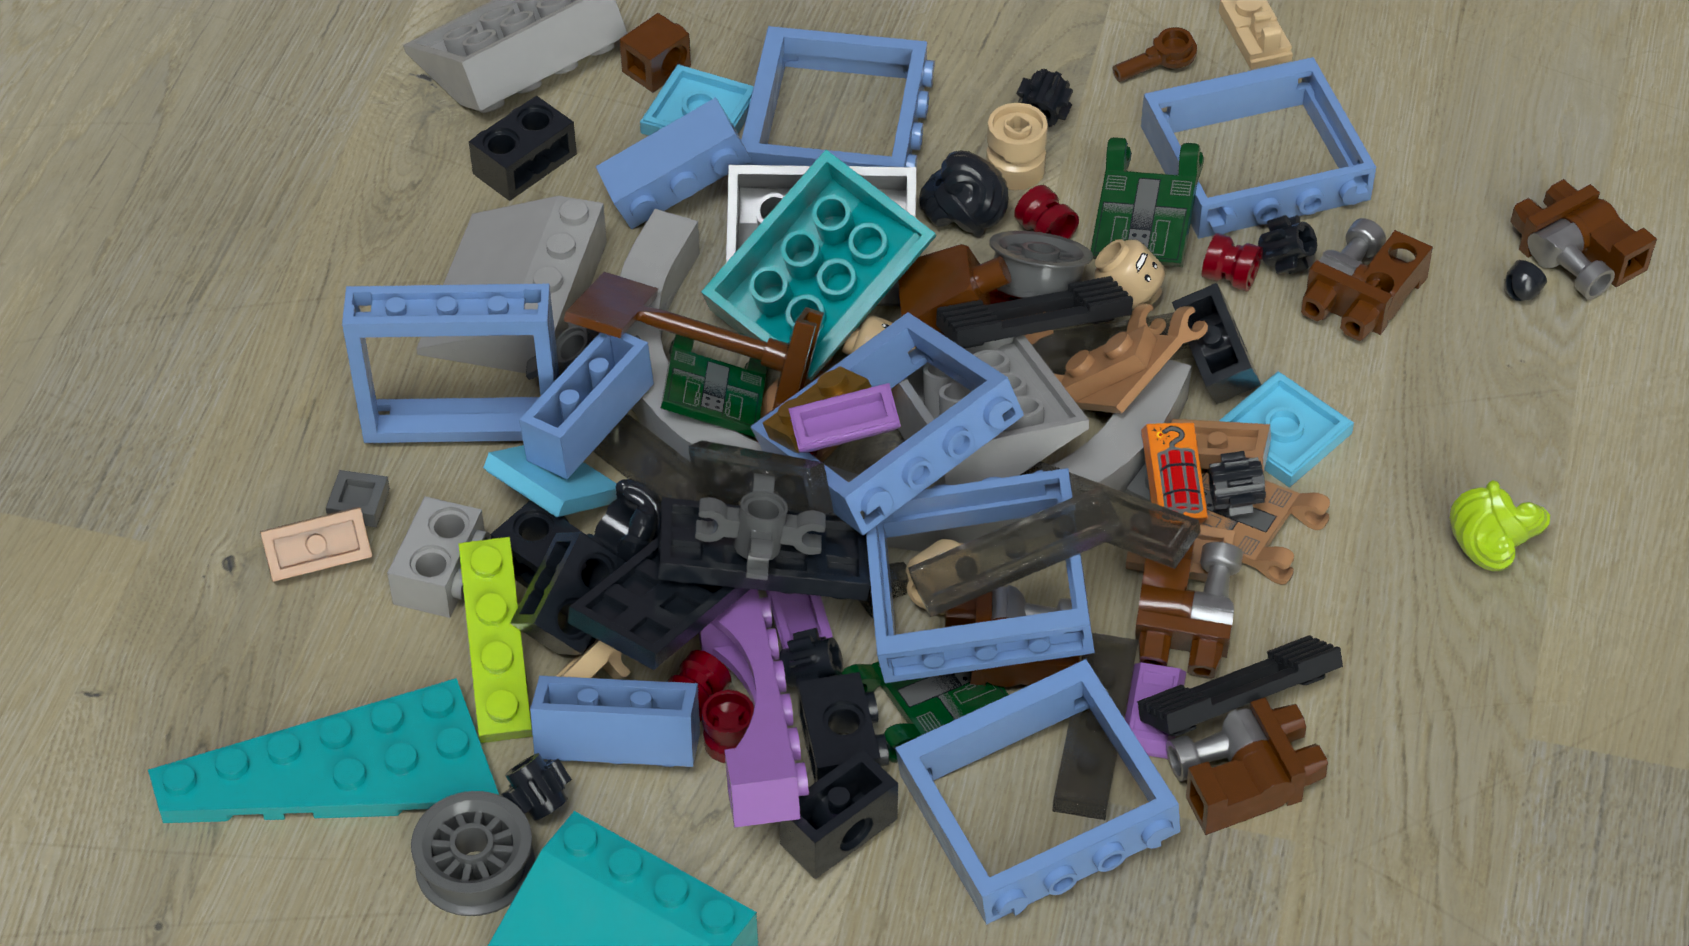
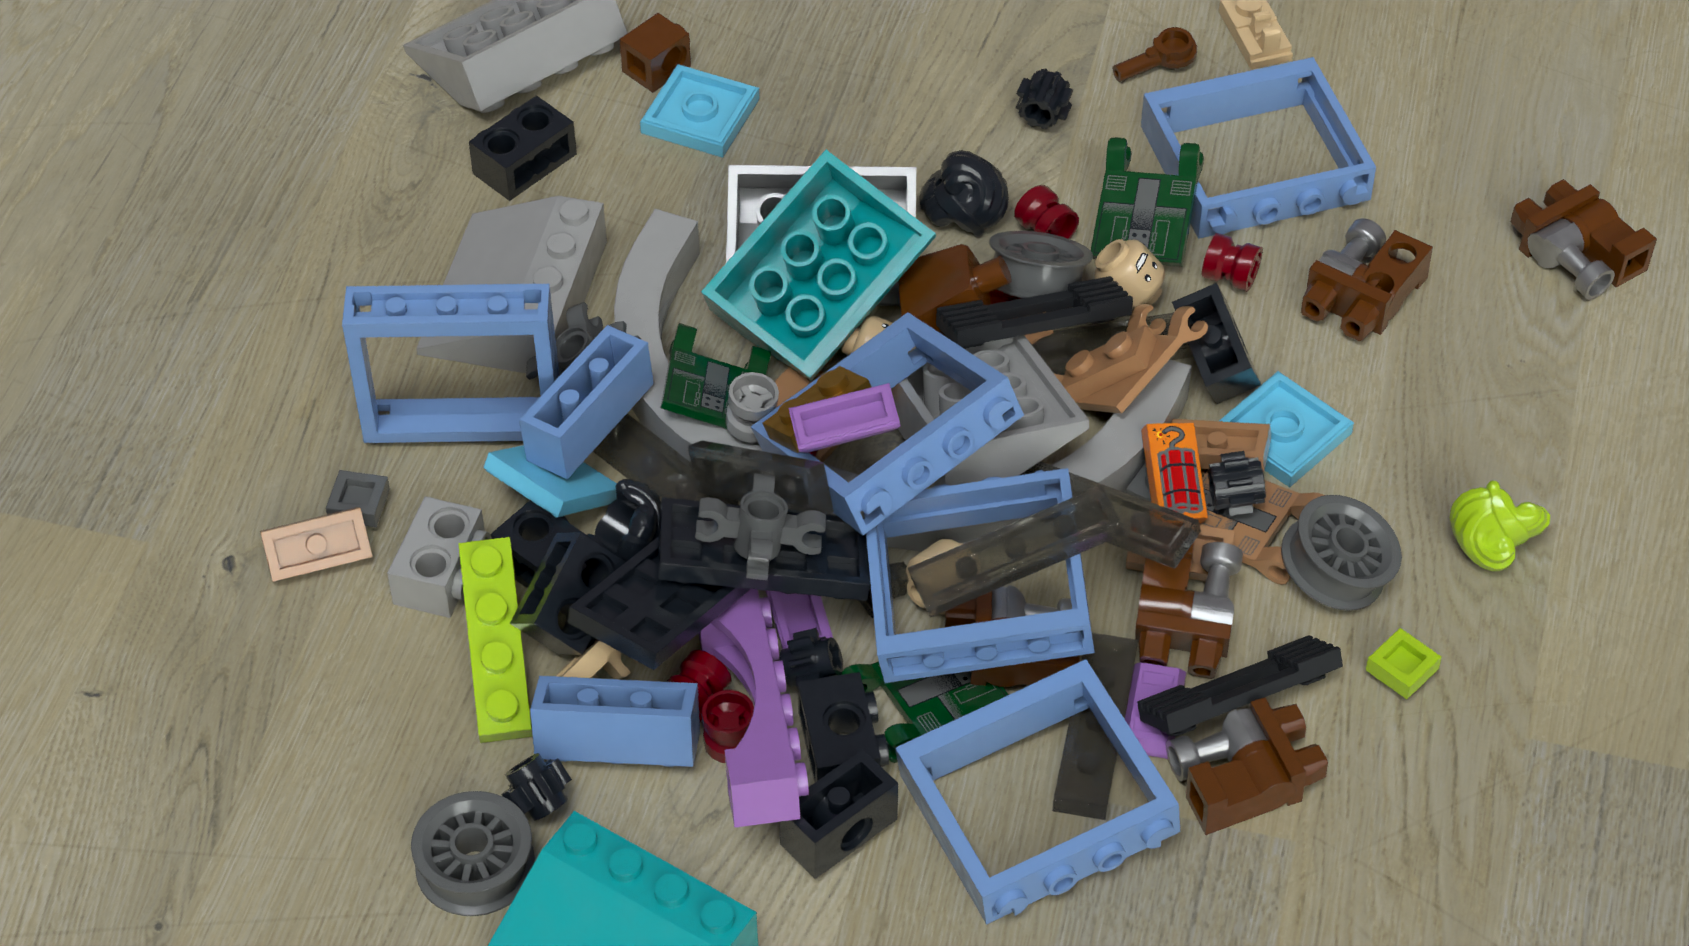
teal wing [148,678,499,823] -> none
reddish brown piece [563,272,824,411] -> none
medium blue brick [596,97,752,229] -> none
medium blue window [741,26,935,171] -> none
tan wheel [986,103,1048,191] -> none
black gear [1258,215,1317,274] -> none
black hinge [1504,260,1547,301] -> none
none -> light grey wheel [725,372,779,443]
none -> dark grey wheel [1281,495,1402,611]
none -> lime plate [1366,628,1442,699]

